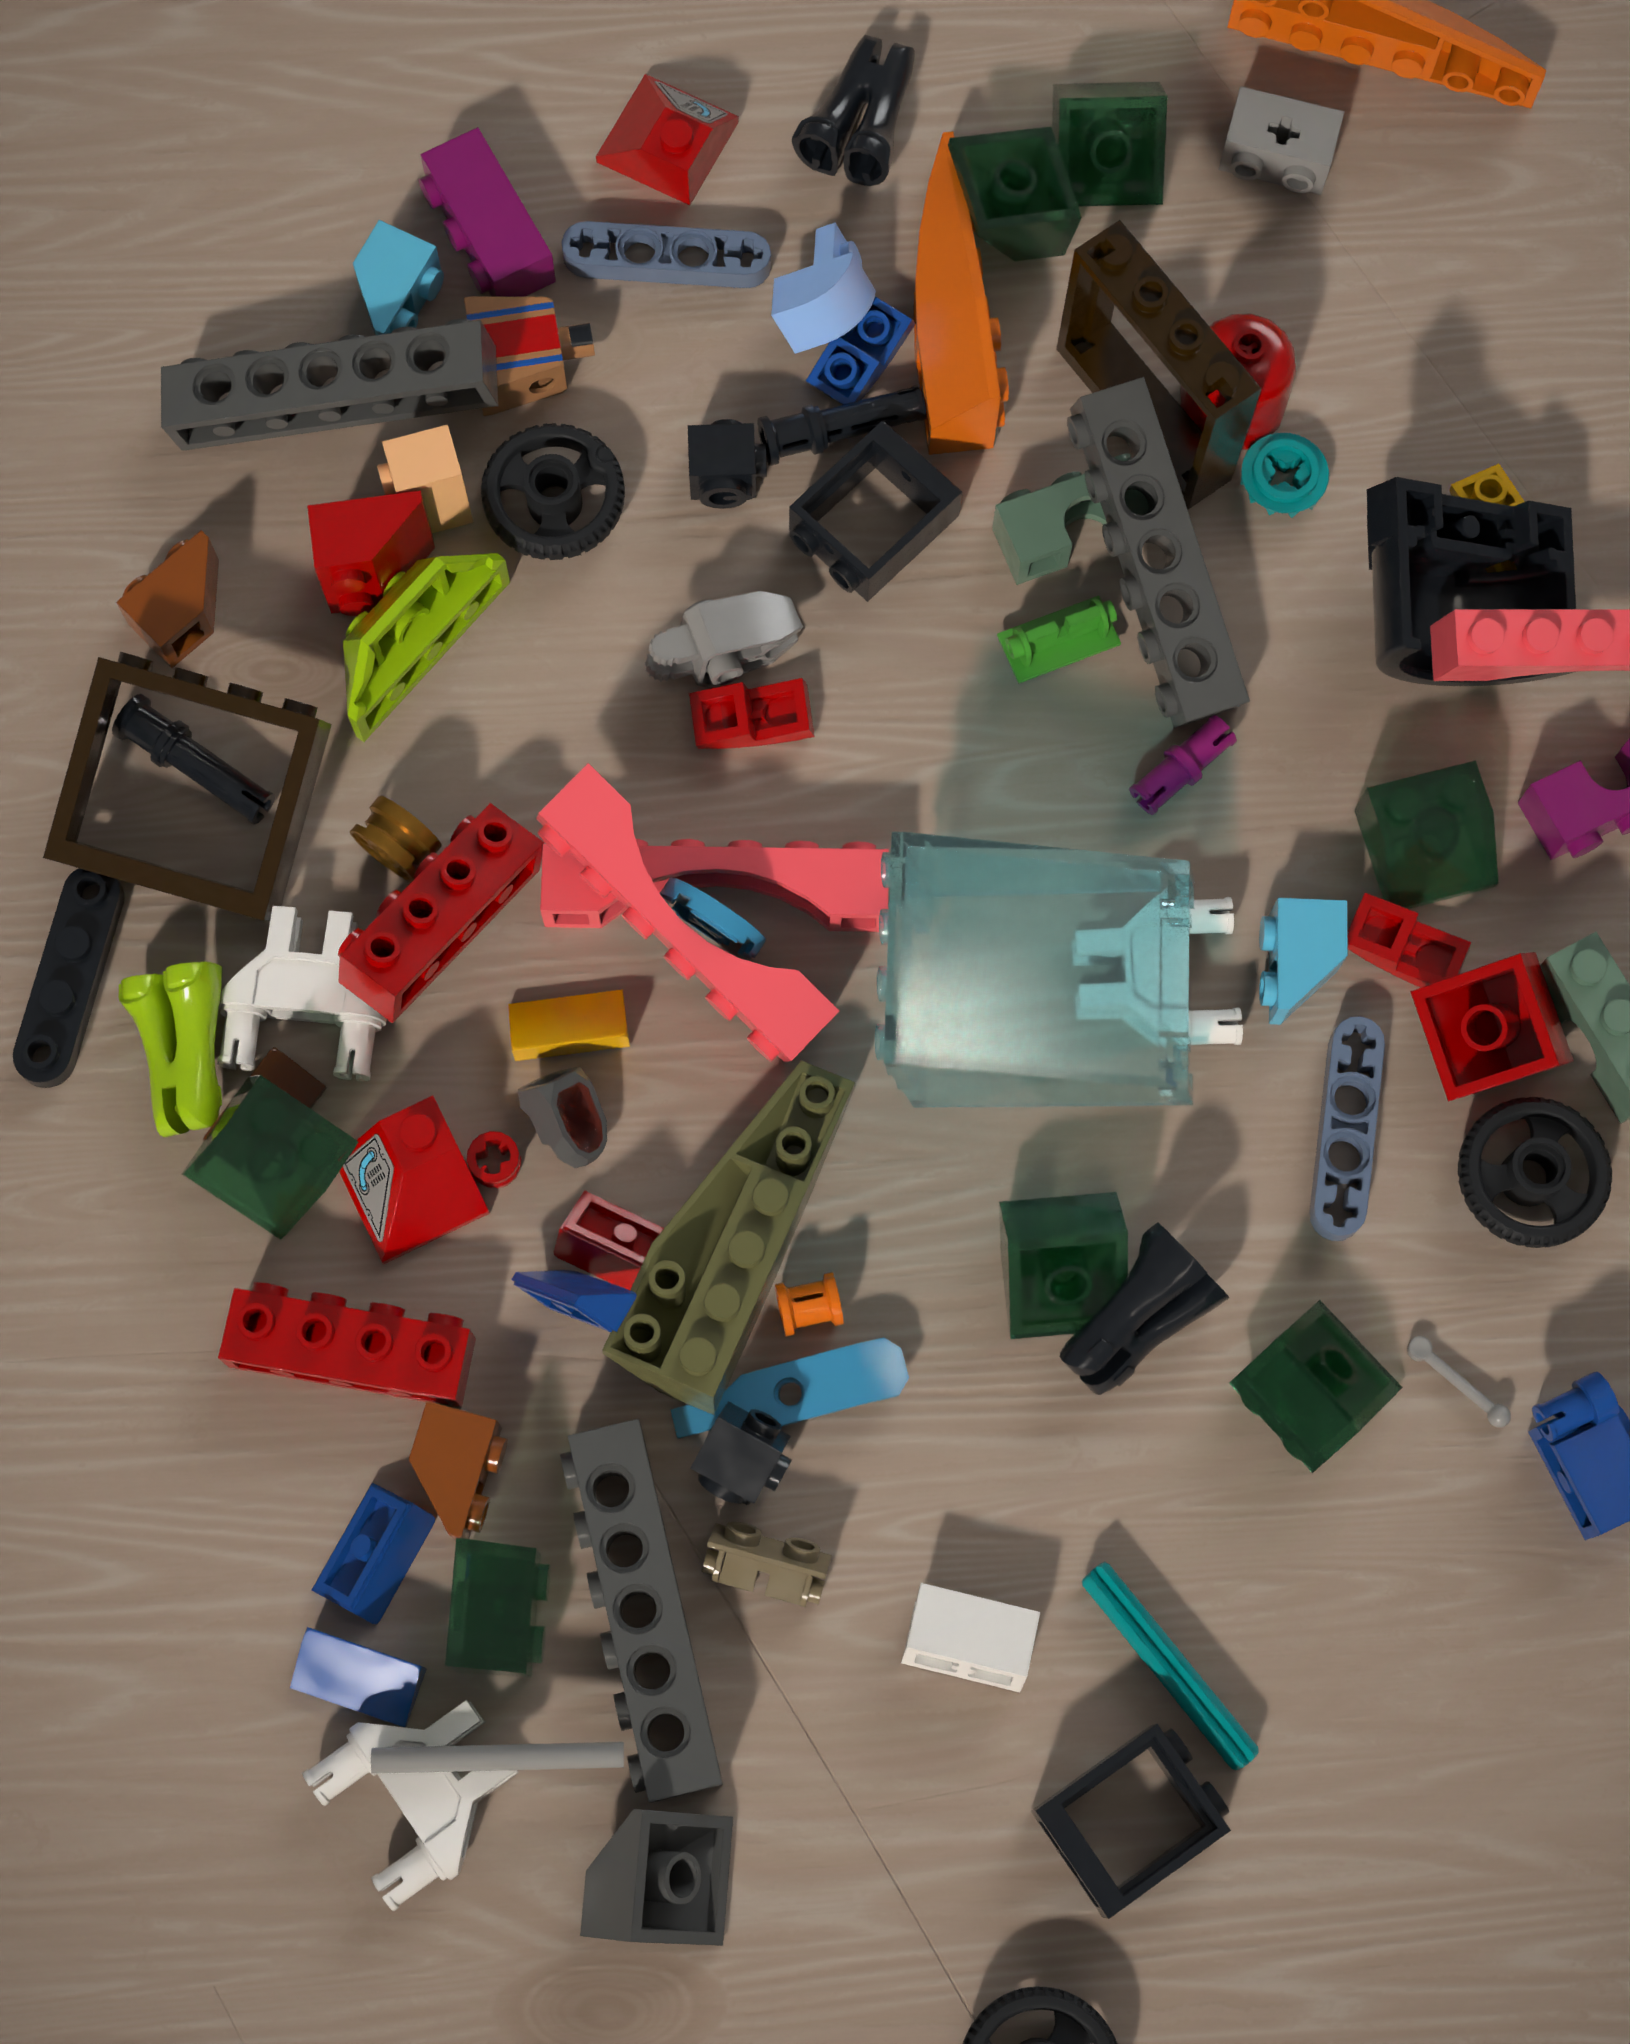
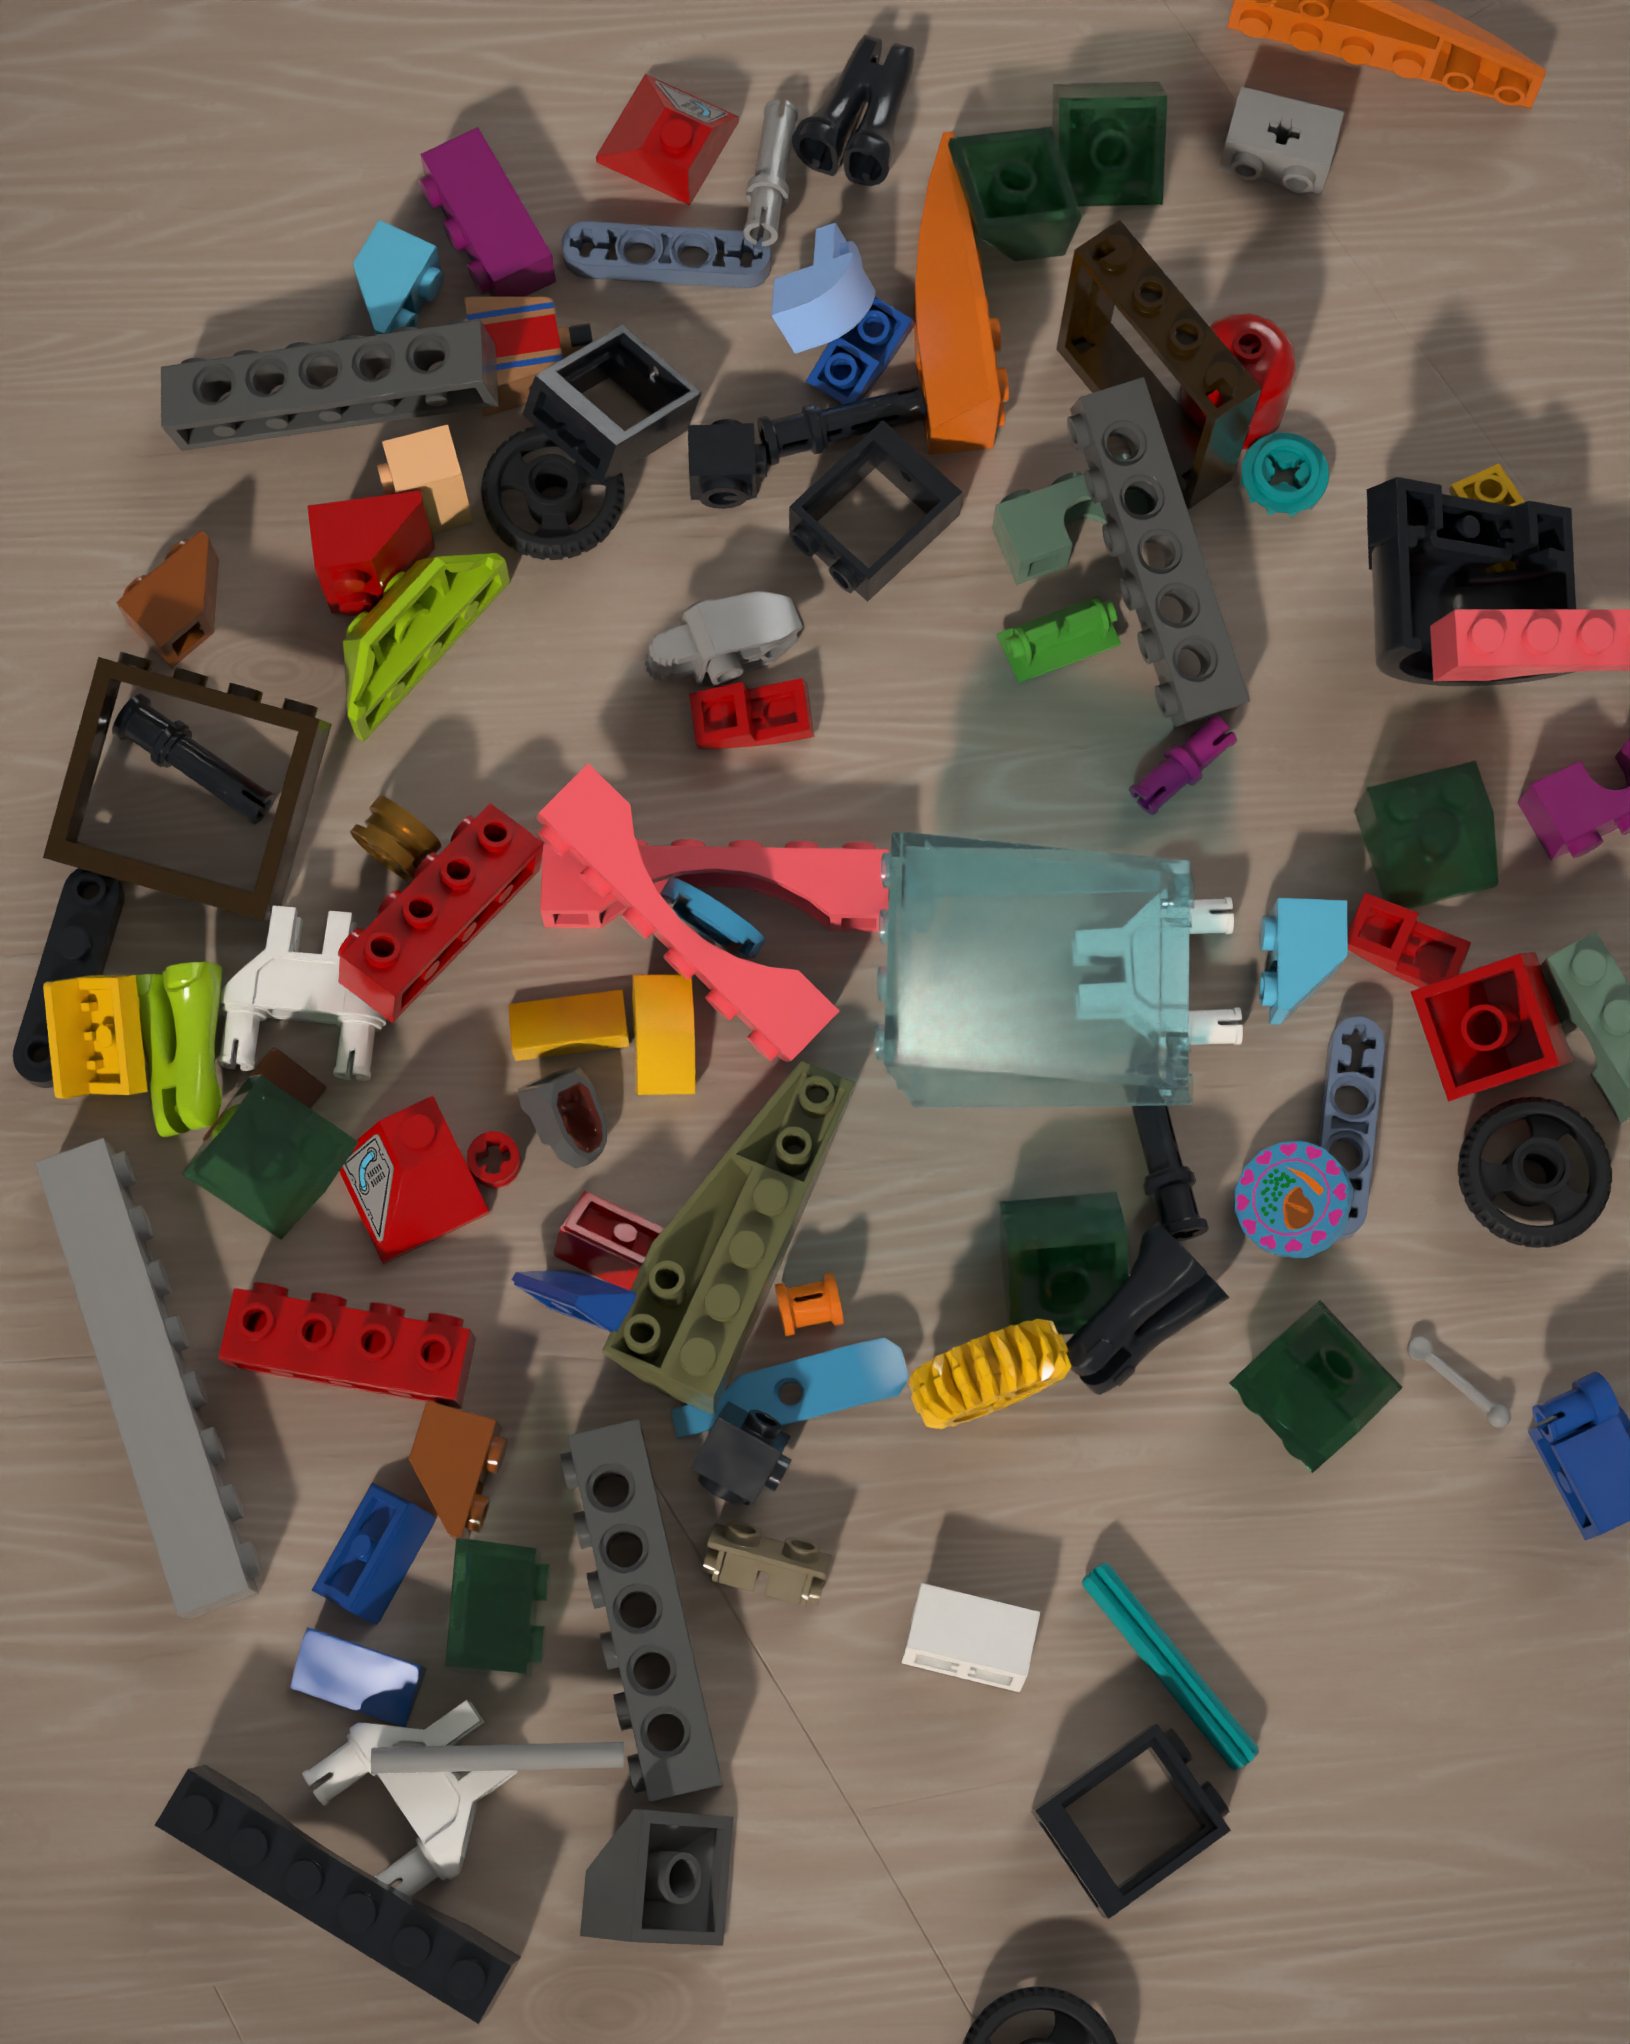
none -> light grey brick [35,1138,263,1619]
none -> yellow bracket [43,975,148,1099]
none -> black arch [155,1765,521,2024]
none -> black window [522,324,702,484]
none -> yellow slope [632,974,695,1095]
none -> light grey pin [743,99,798,246]
none -> yellow gear [908,1319,1072,1429]
none -> black pin [1122,1063,1209,1242]
none -> dark azure tile [1235,1141,1353,1259]

